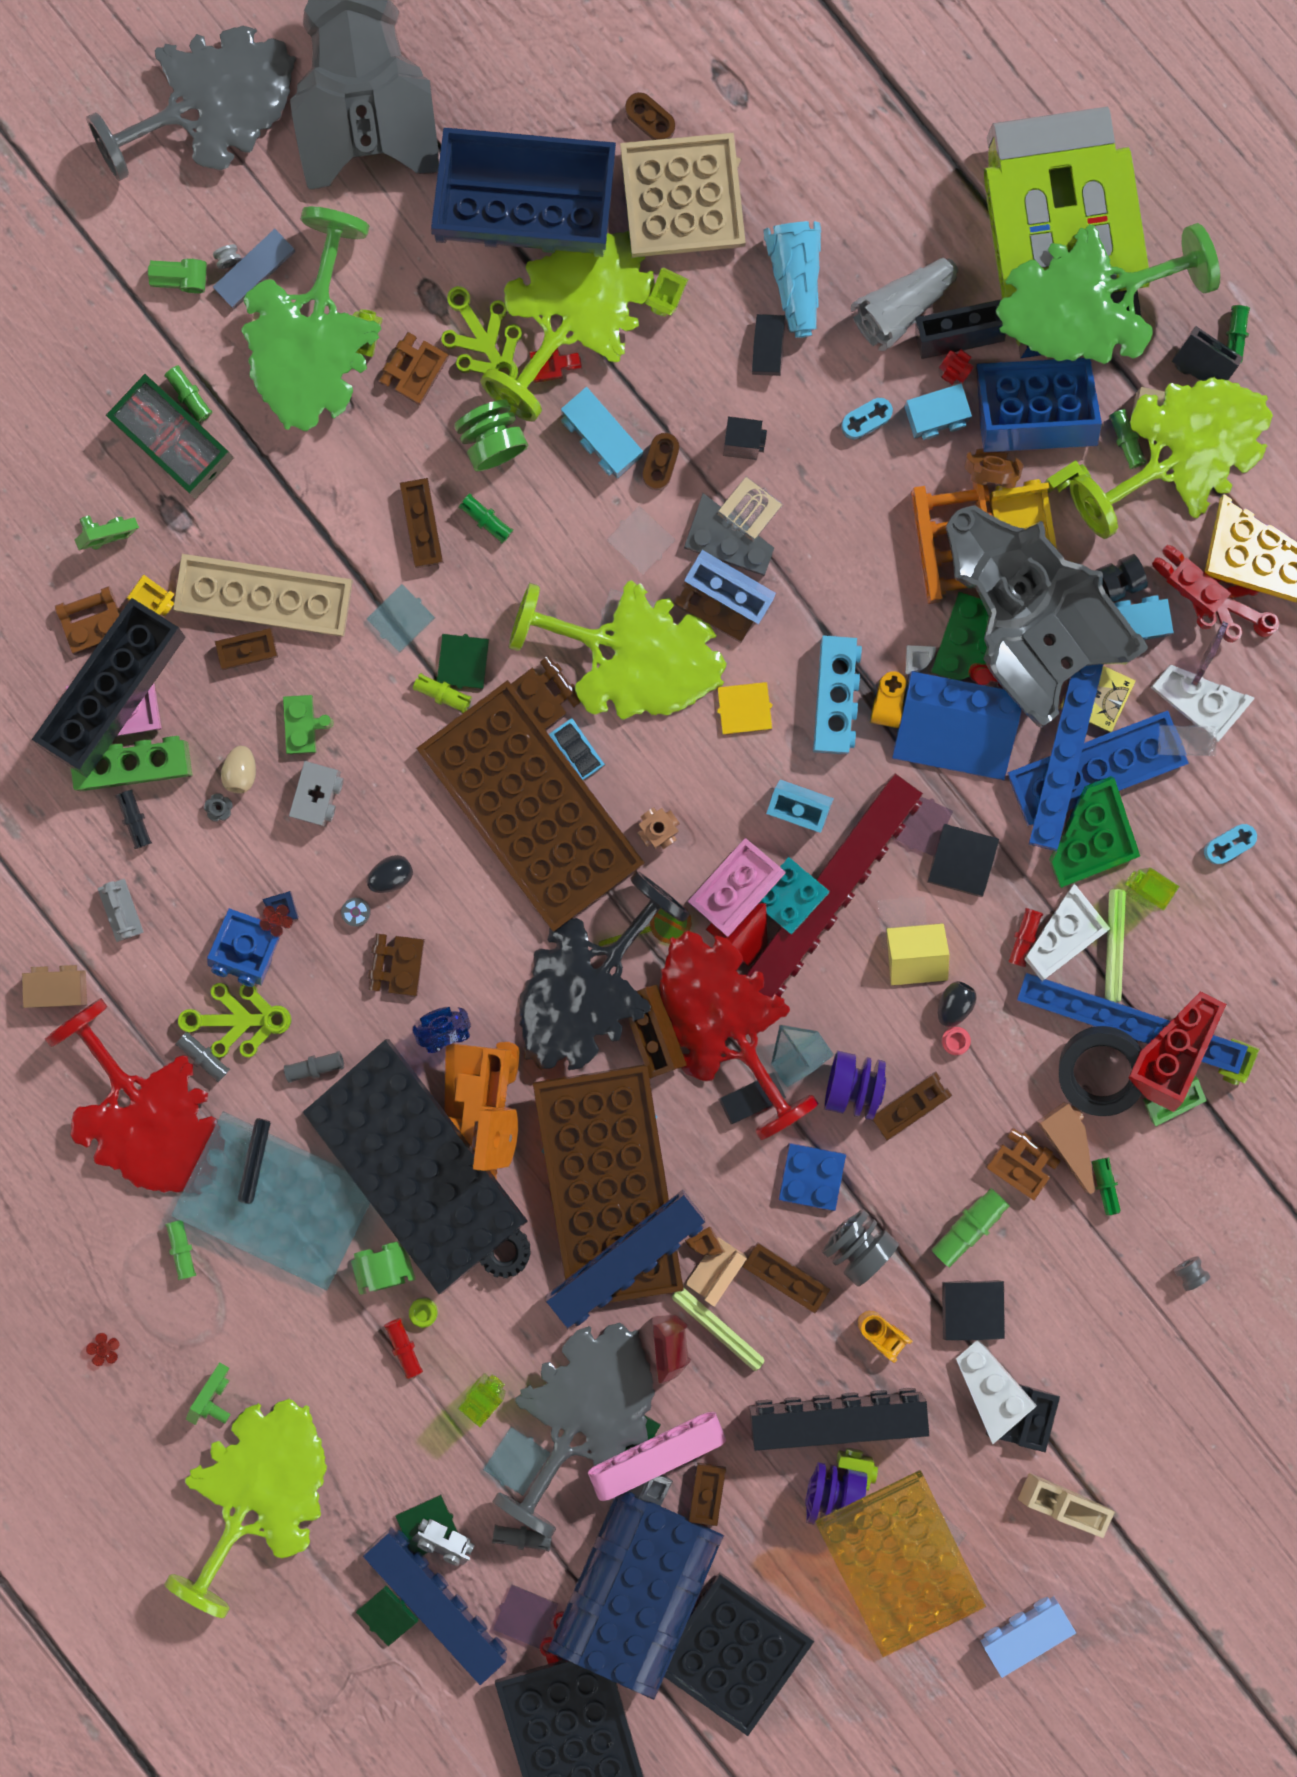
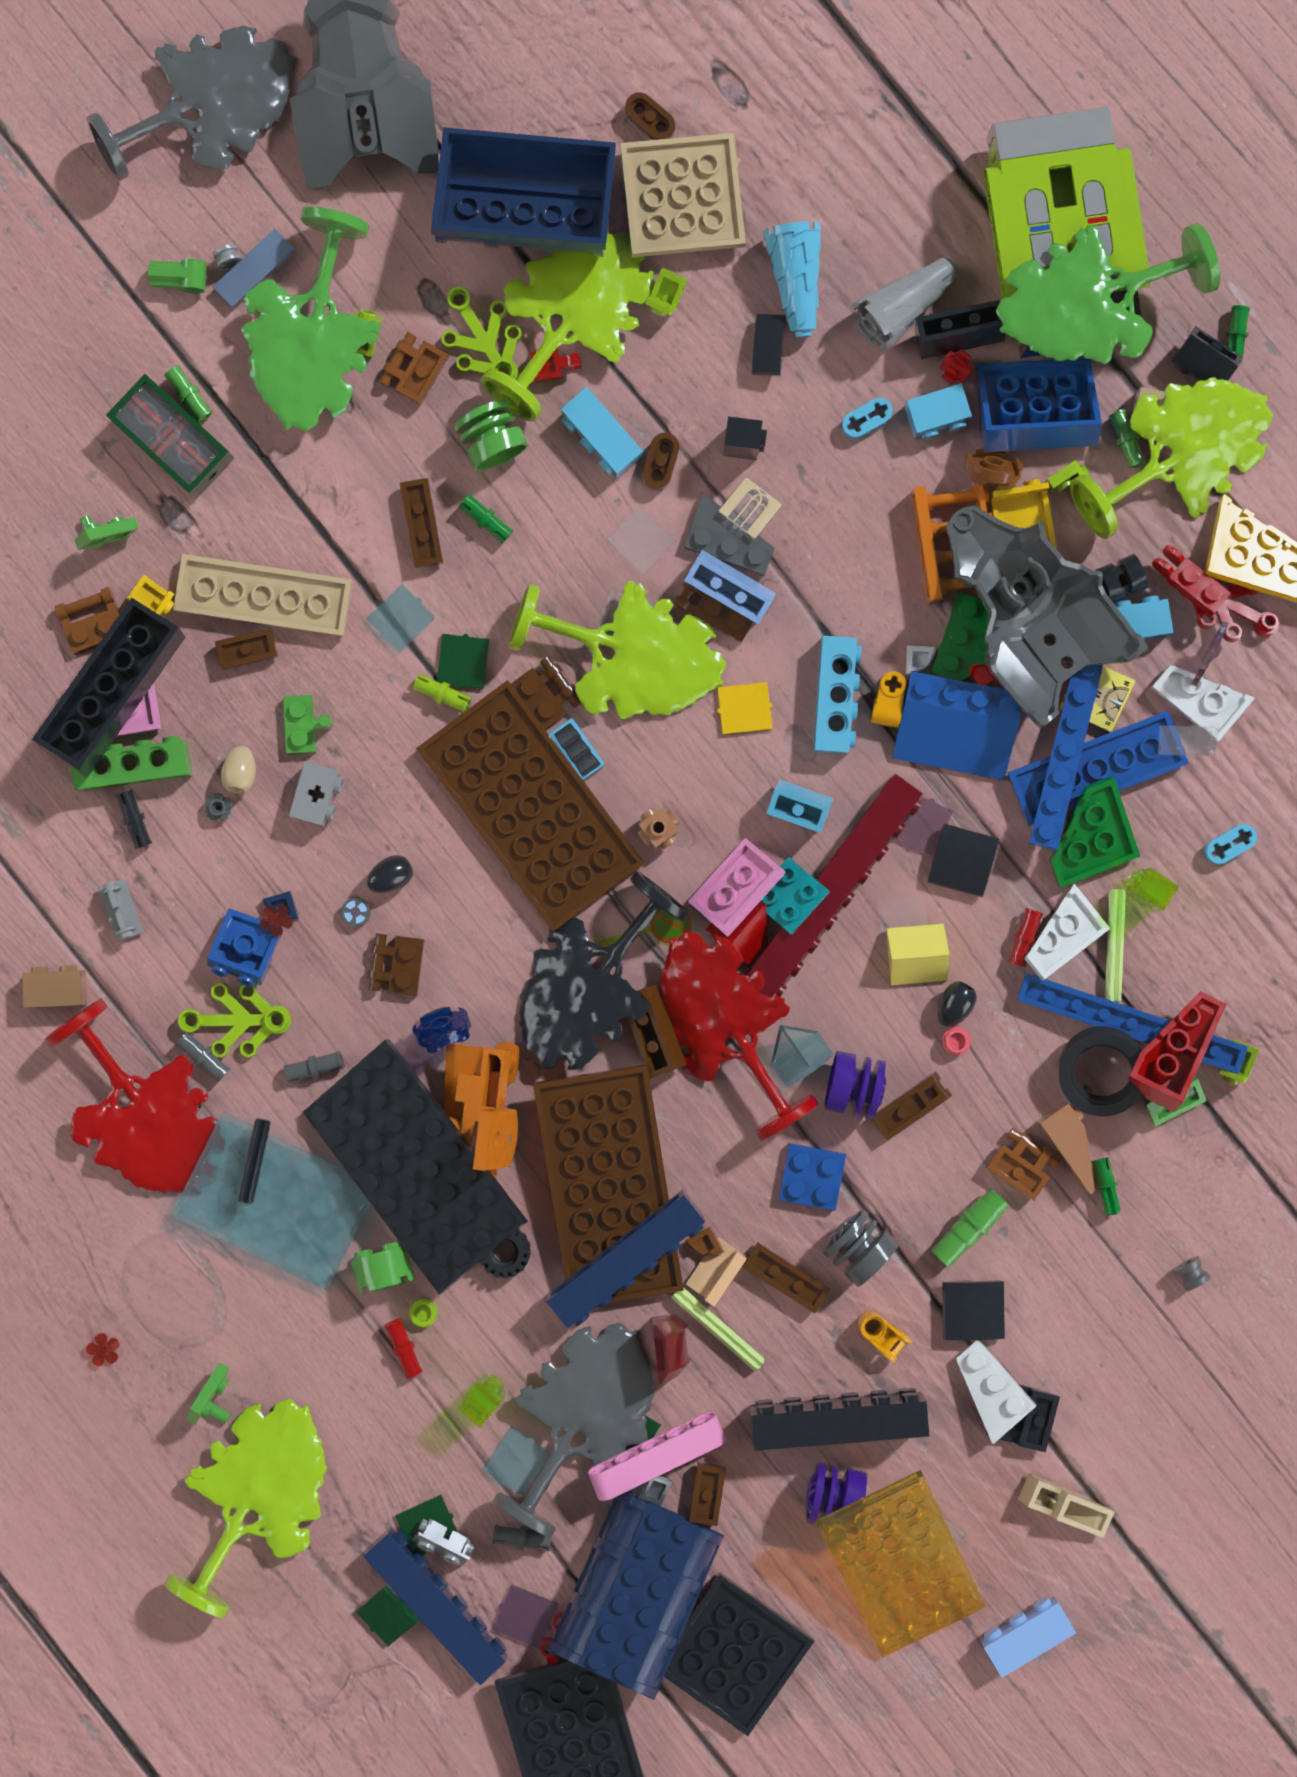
bright green pin [165,1220,197,1280] -> none
black slope [719,1072,786,1125] -> none
lime bracket [836,1448,878,1491] -> none

